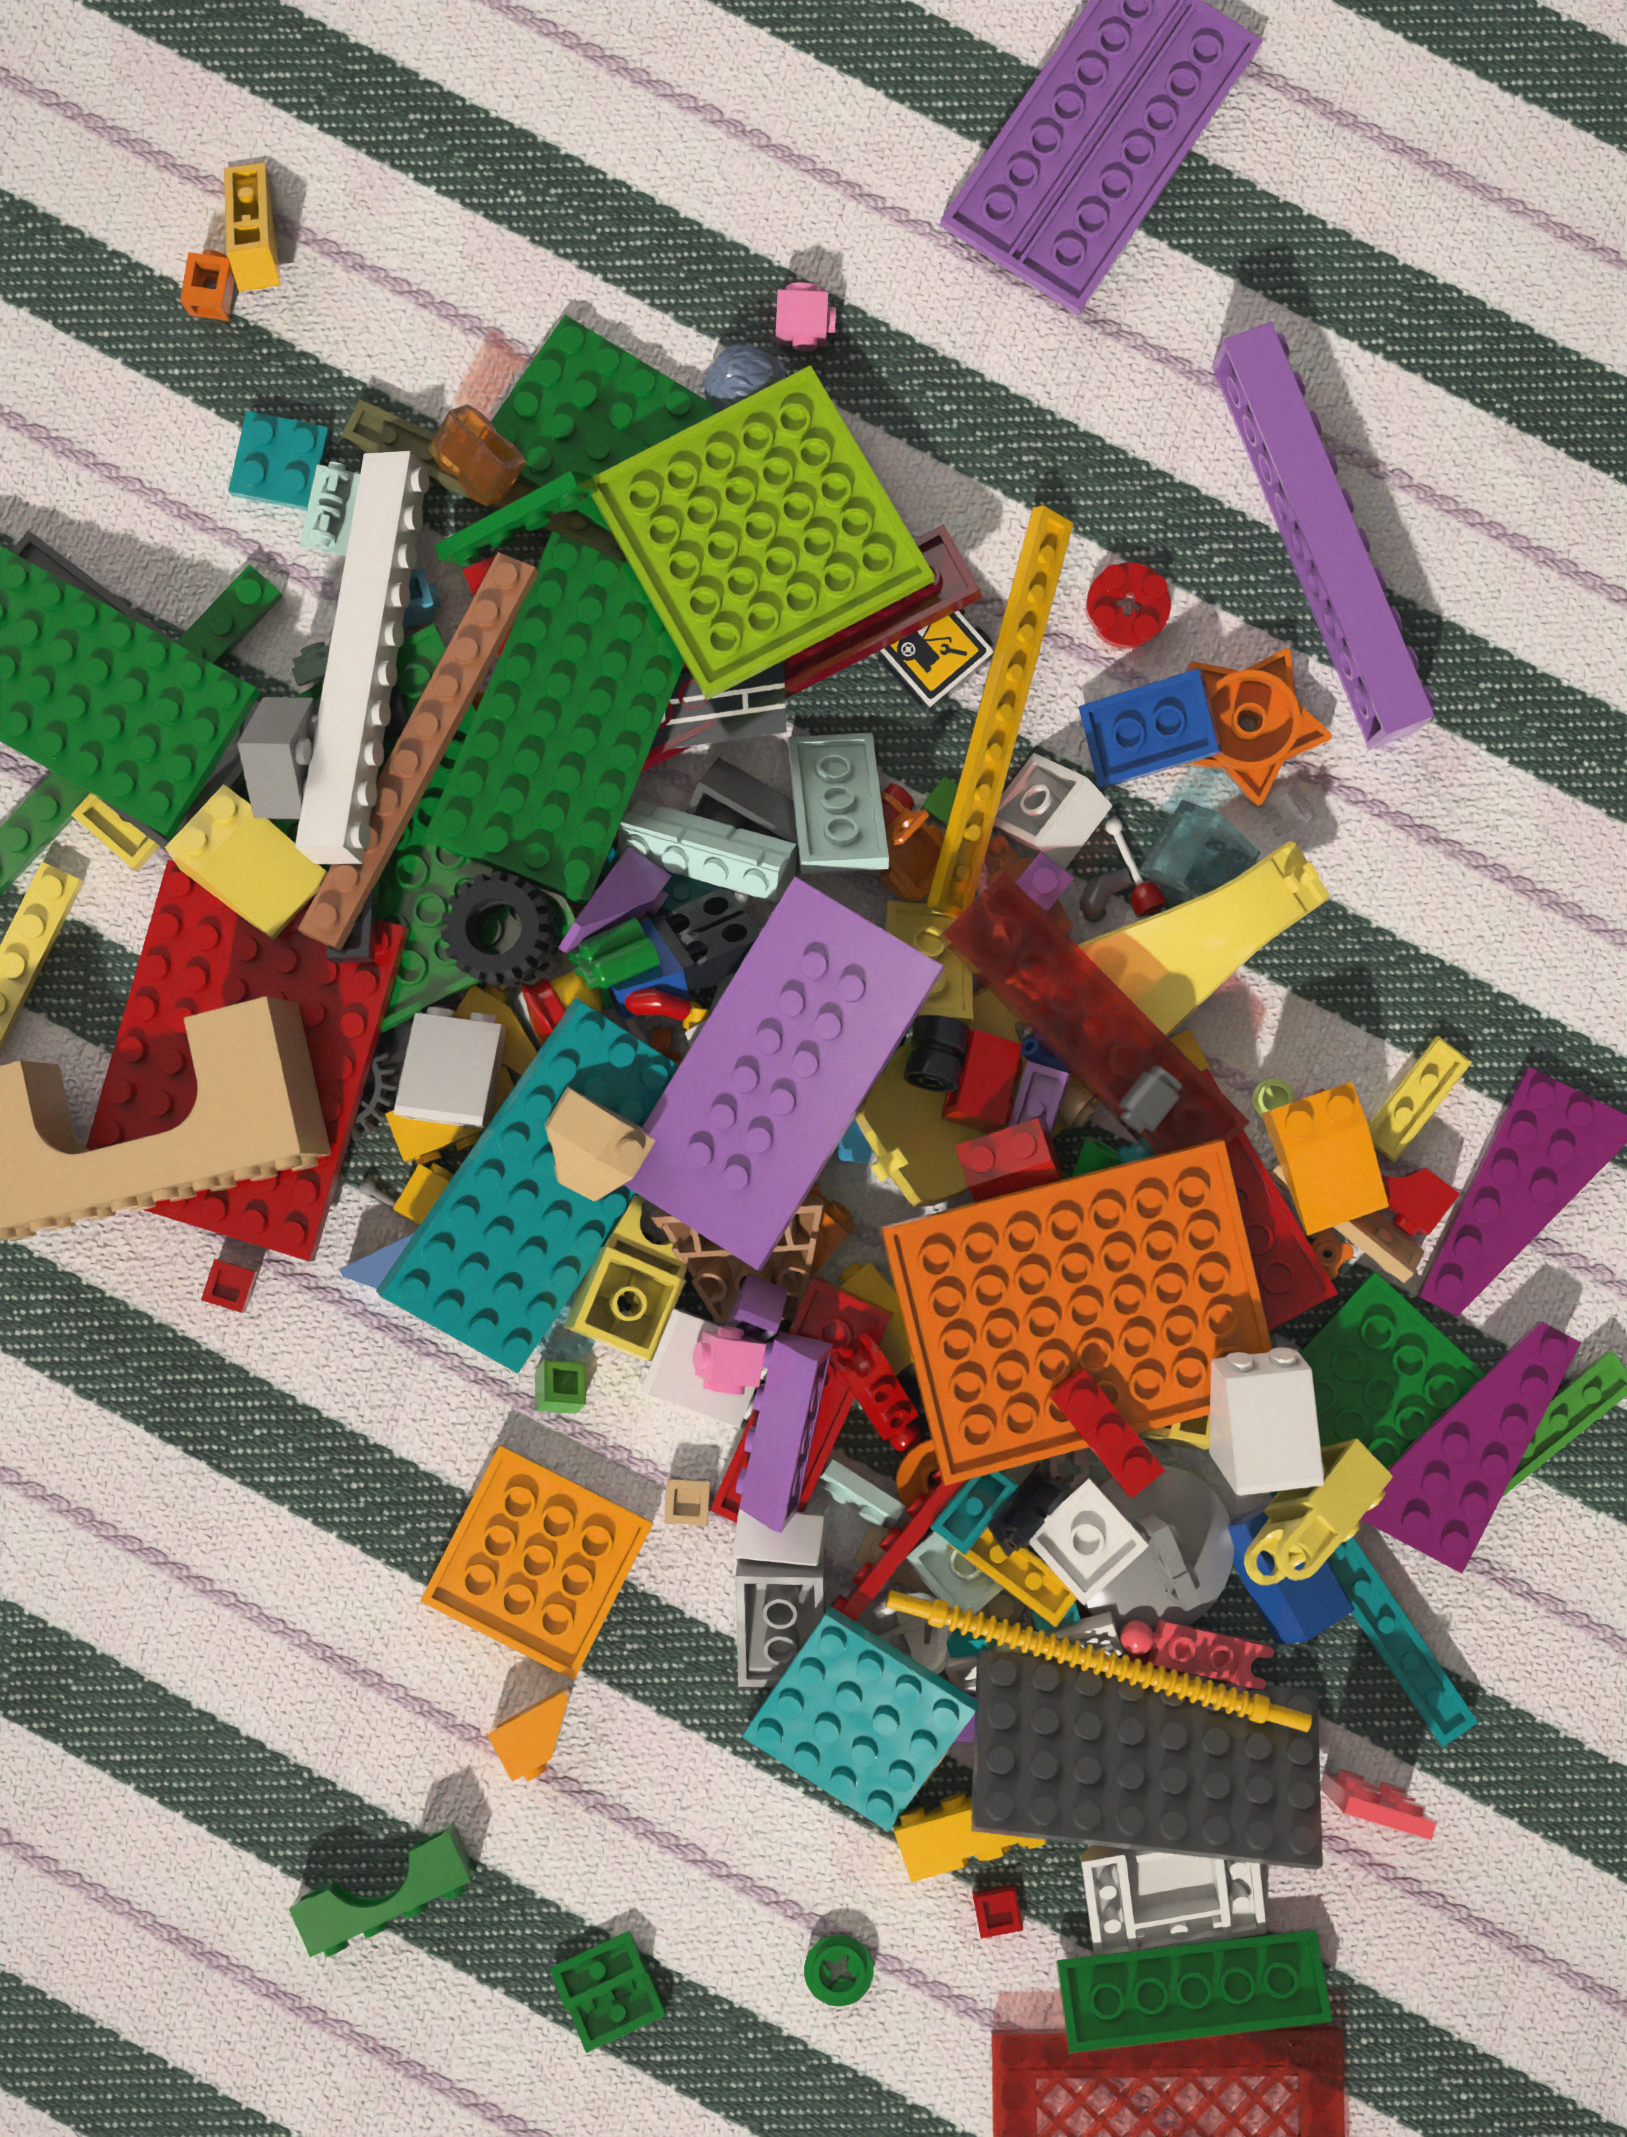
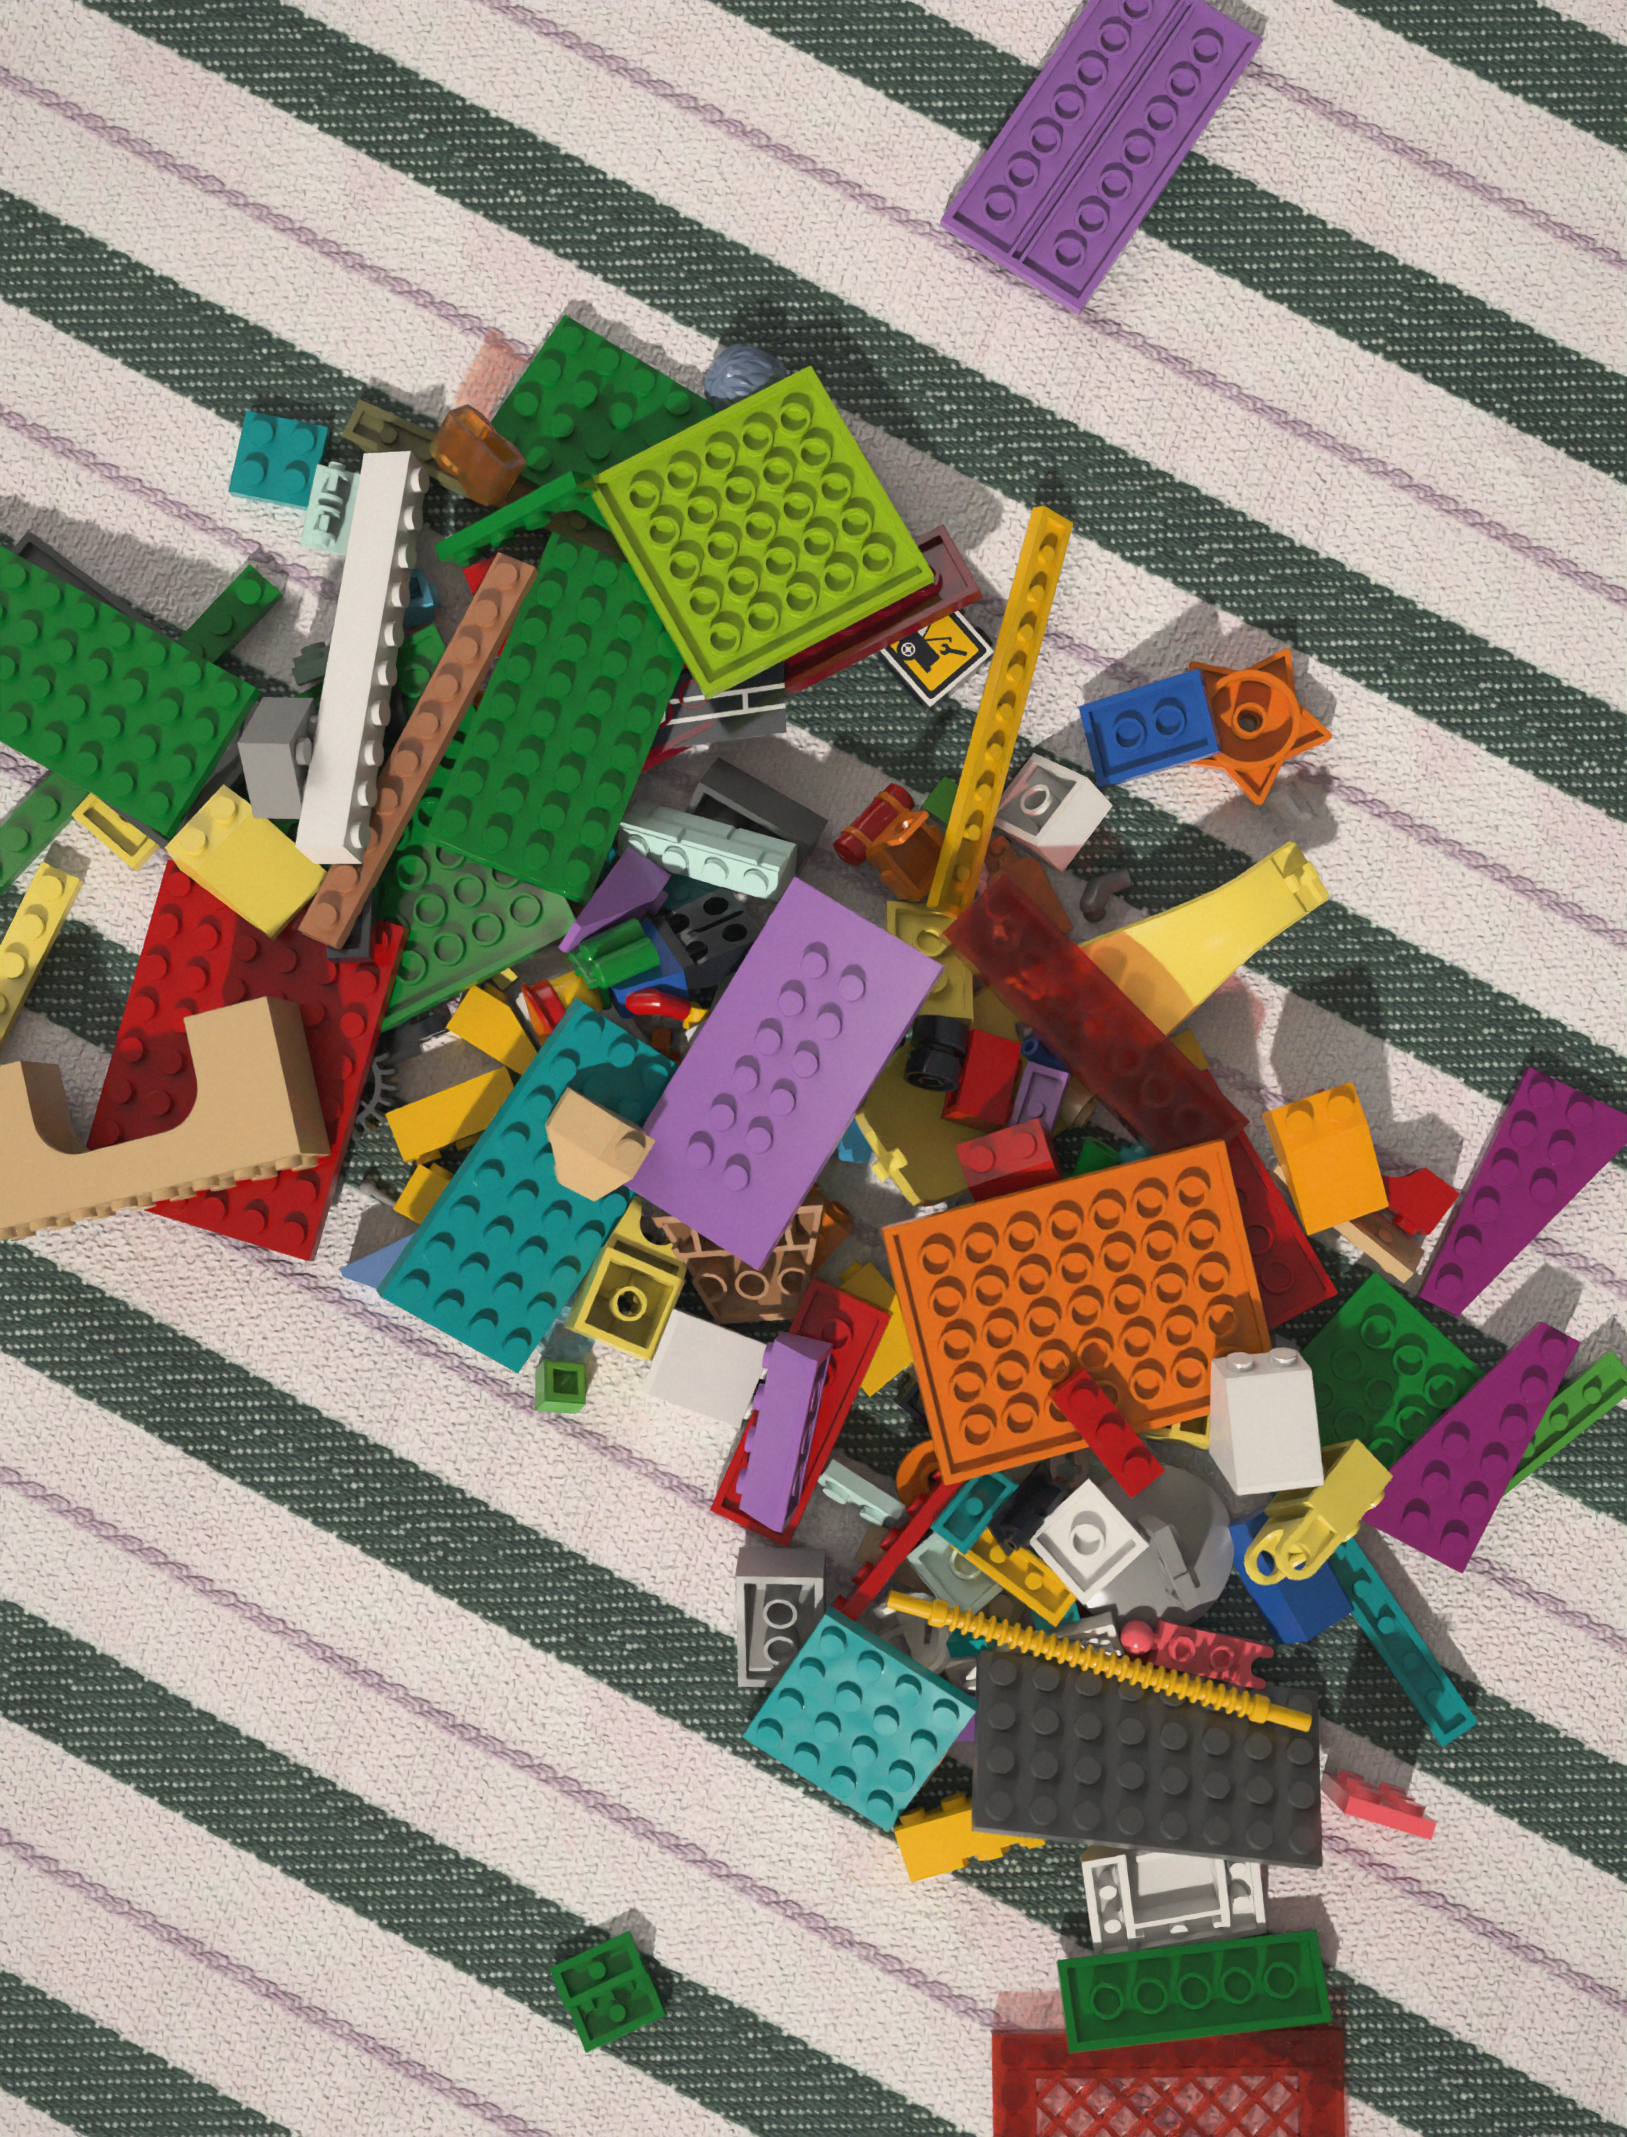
orange brick [180,250,235,321] -> none
red plate [201,1259,258,1313] -> none
yellow slope [224,162,281,291] -> none
green arch [288,1824,476,1957] -> none
white slope [394,1007,506,1129] -> none
light orange plate [420,1444,654,1680] -> none
black tyre [441,872,560,987] -> none
light orange slope [487,1685,572,1782] -> none
tan plate [664,1478,711,1526] -> none
bright pink brick [693,1326,766,1395] -> none
medium lavender slope [724,1273,788,1343] -> none
white slope [733,1509,825,1566] -> none
bright pink brick [776,282,836,352] -> none
light aqua plate [788,733,889,874] -> none
green gear [804,1933,874,2006] -> none
red plate [830,1332,922,1452] -> none
red tile [972,1884,1024,1939] -> none
medium lavender plate [1012,851,1074,914] -> none
red plate [1085,562,1171,649] -> none
hinge [1106,818,1167,917] -> none
dark grey brick [1118,1065,1183,1133] -> none
clear light blue slope [1139,800,1261,904] -> none
medium lavender brick [1212,321,1435,751] -> none
yellowish green plate [1251,1078,1295,1118] -> none
orange plate [1311,1228,1354,1279] -> none
light yellow tile [1368,1036,1472,1163] -> none

